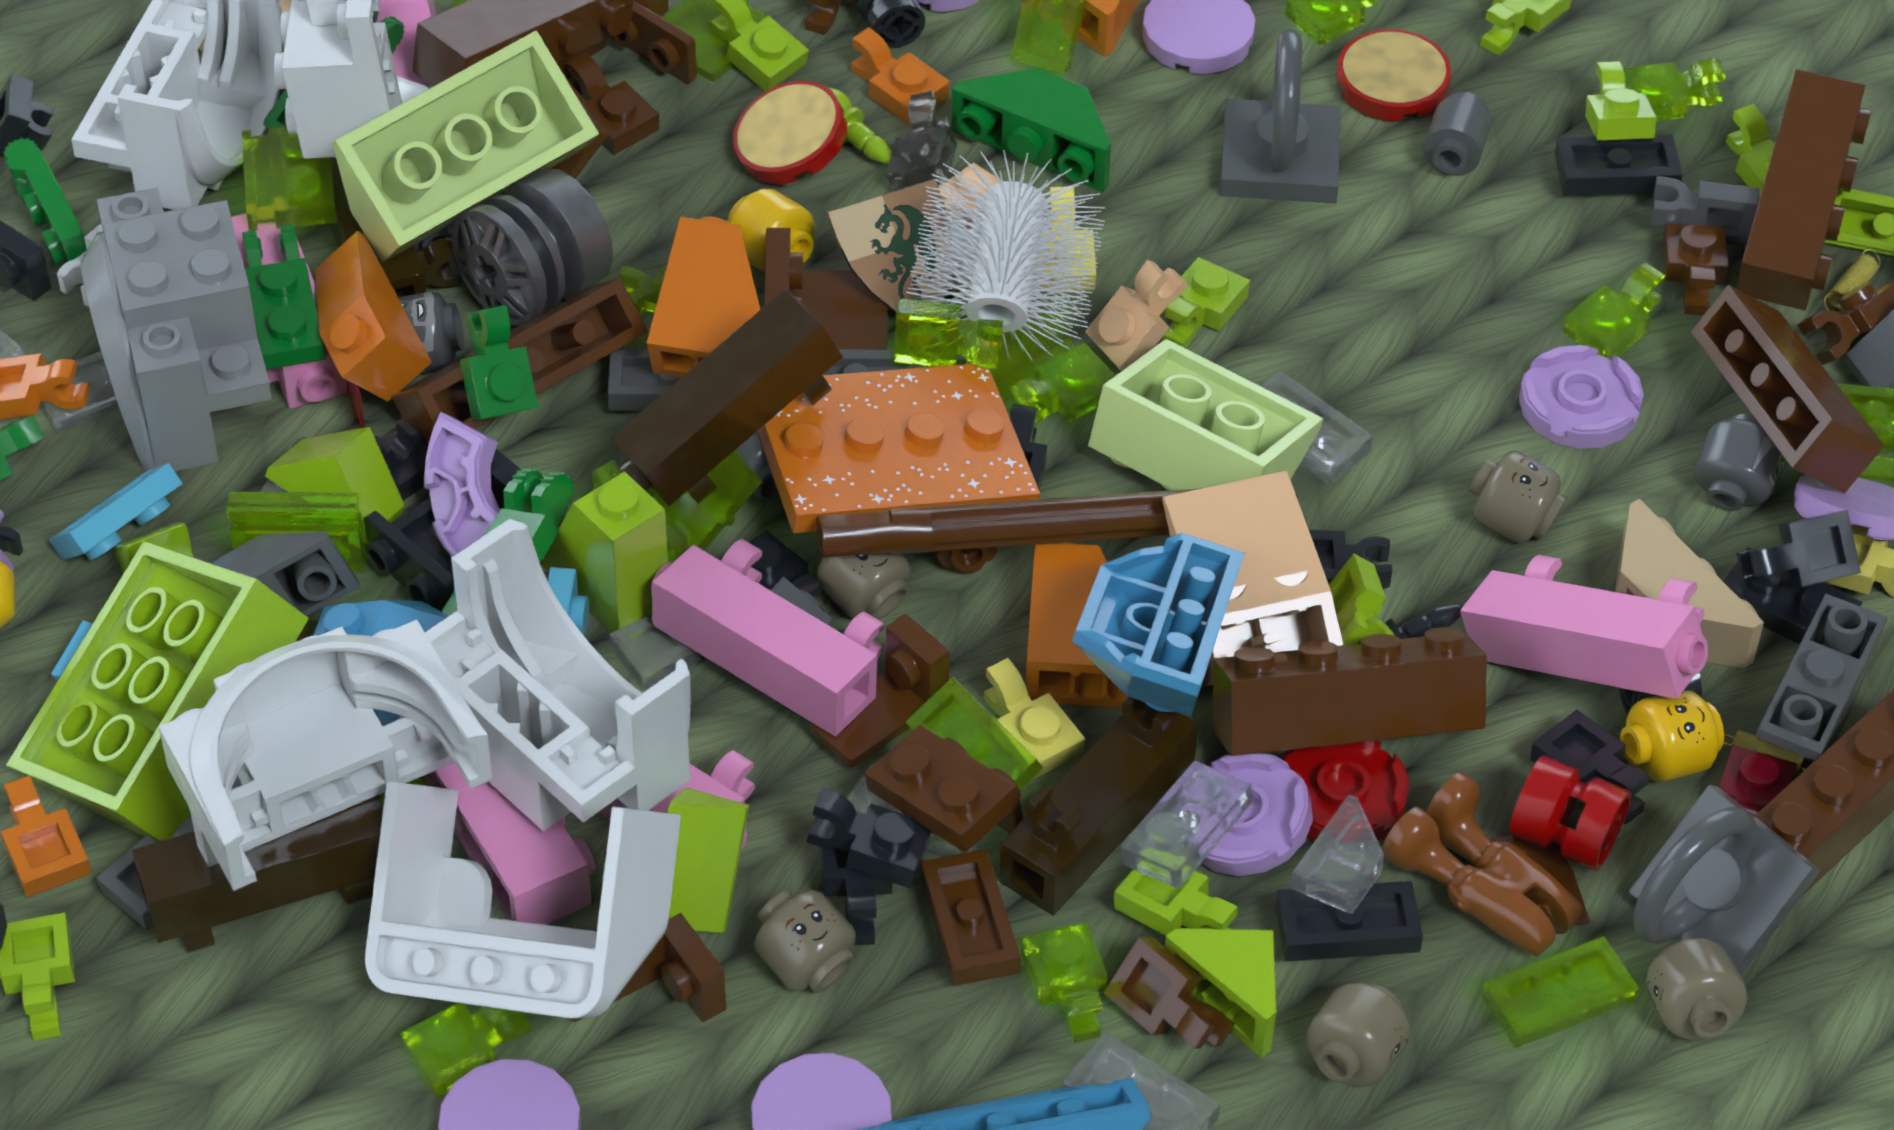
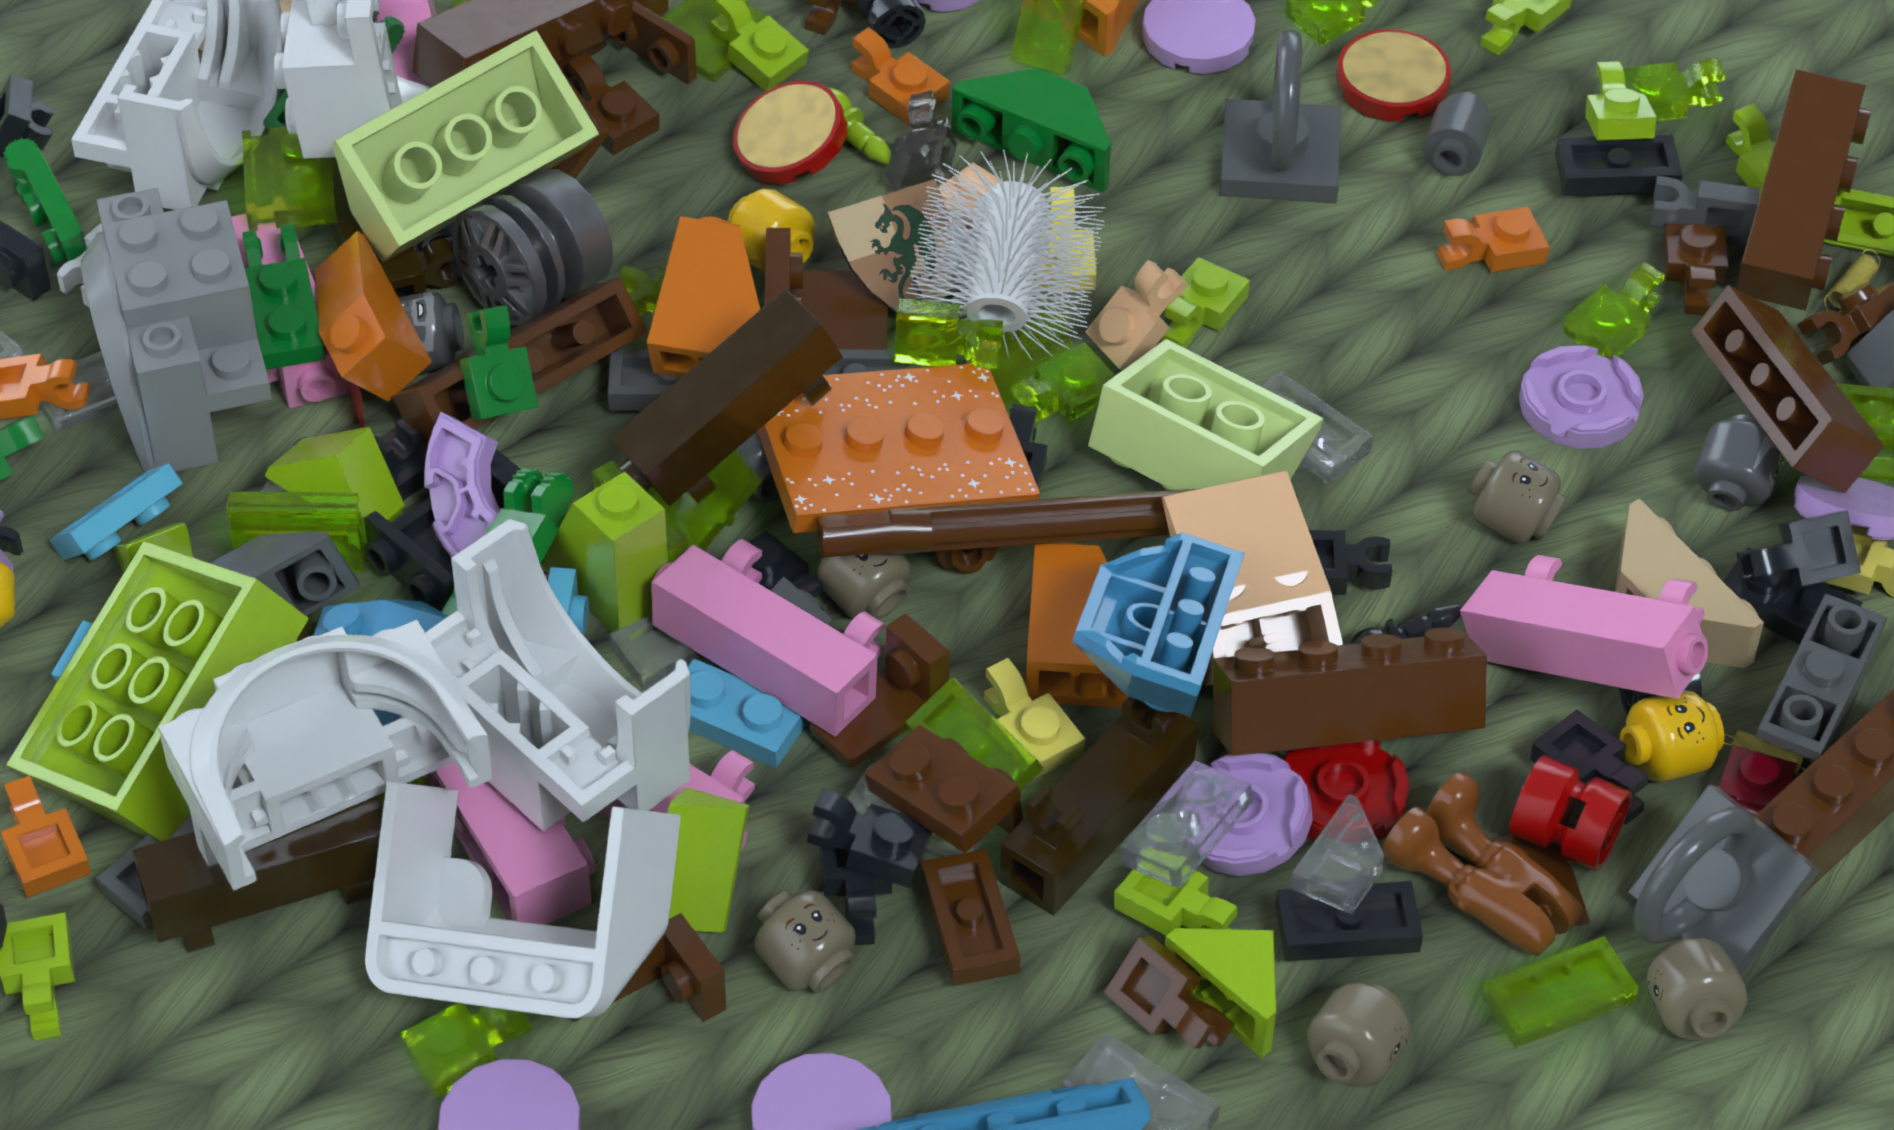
clear neon green plate [1021,923,1107,1043] -> none
lime plate [1329,554,1395,645] -> none
none -> medium azure plate [688,659,808,768]
none -> orange plate [1437,206,1550,273]

